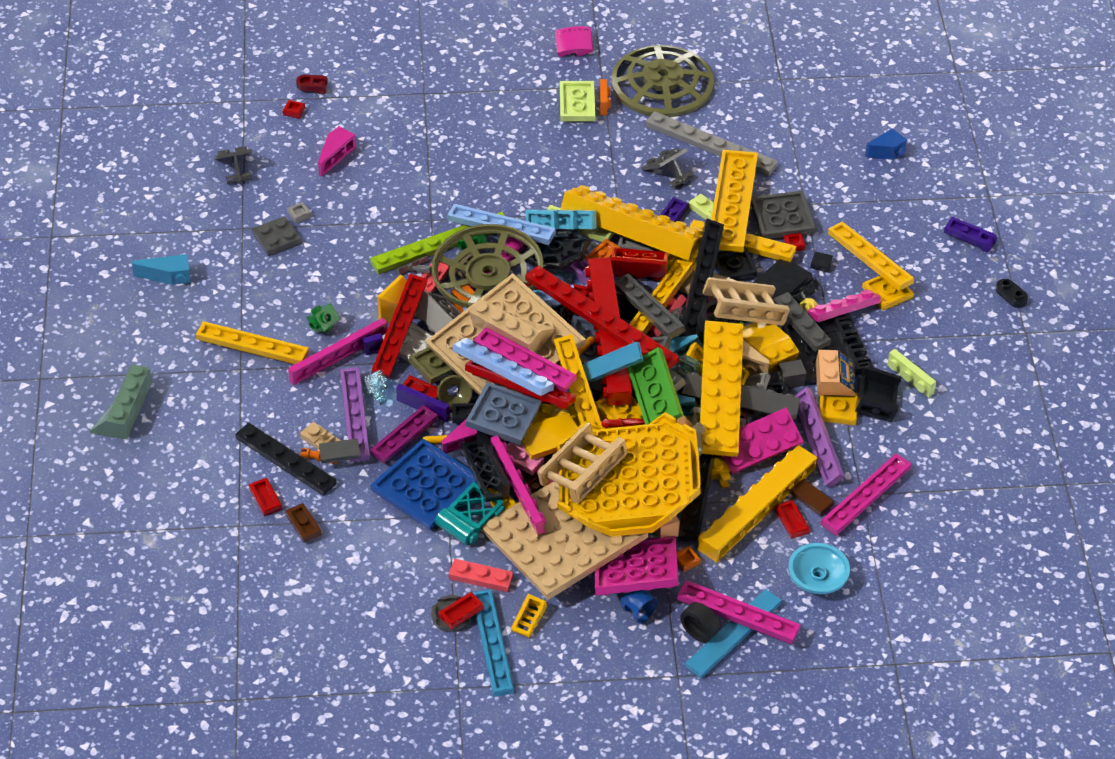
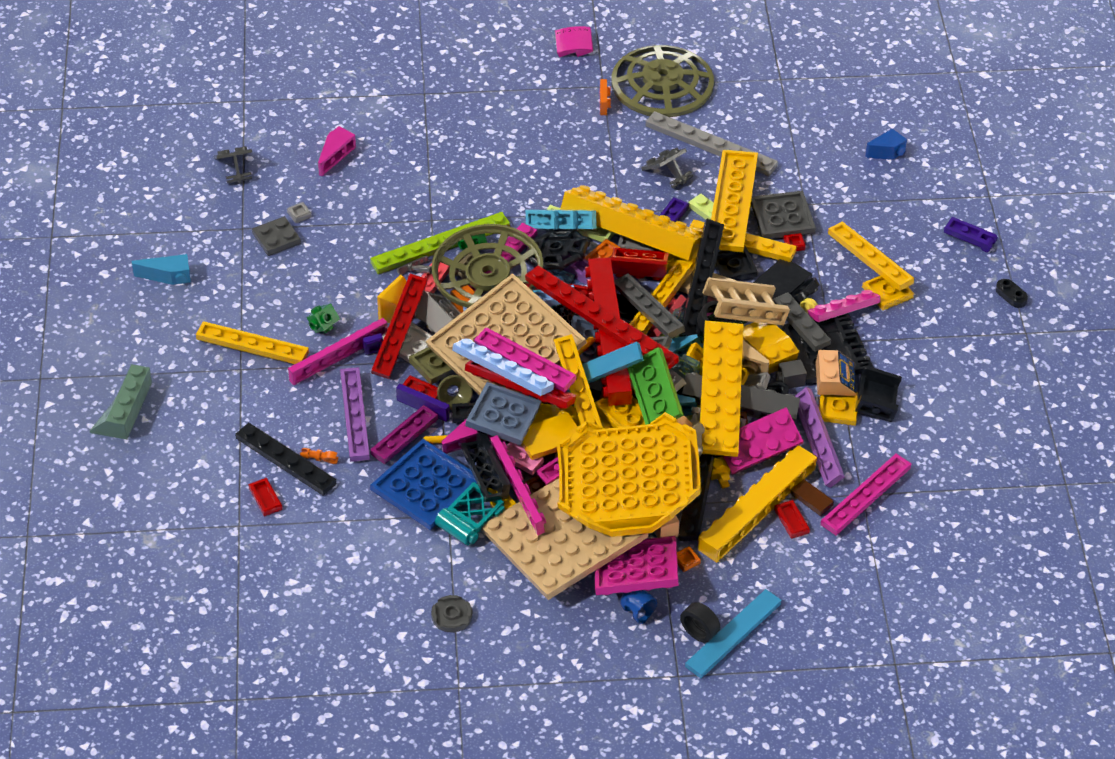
red tile [282,100,305,119] -> none
reddish brown plate [285,503,322,543] -> none
dark red plate [296,74,328,94] -> none
tan plate [300,422,341,449] -> none
dark grey tile [319,438,361,464] -> none
clear light blue plate [364,370,388,405] -> none
red tile [438,592,484,630] -> none
light blue plate [447,204,556,245] -> none
coral plate [449,559,513,592] -> none
tan wedge [469,298,556,353] -> none
dark azure tile [472,589,514,697] -> none
yellow slope [510,594,547,638] -> none
tan fence [538,423,628,504] -> none
yellowish green plate [560,81,595,122] -> none
red piece [601,418,645,428] -> none
dark pink plate [677,580,800,645] -> none
medium azure dish [788,543,850,594] -> none
black tile [810,251,833,272] -> none
yellowish green plate [887,349,936,398] -> none

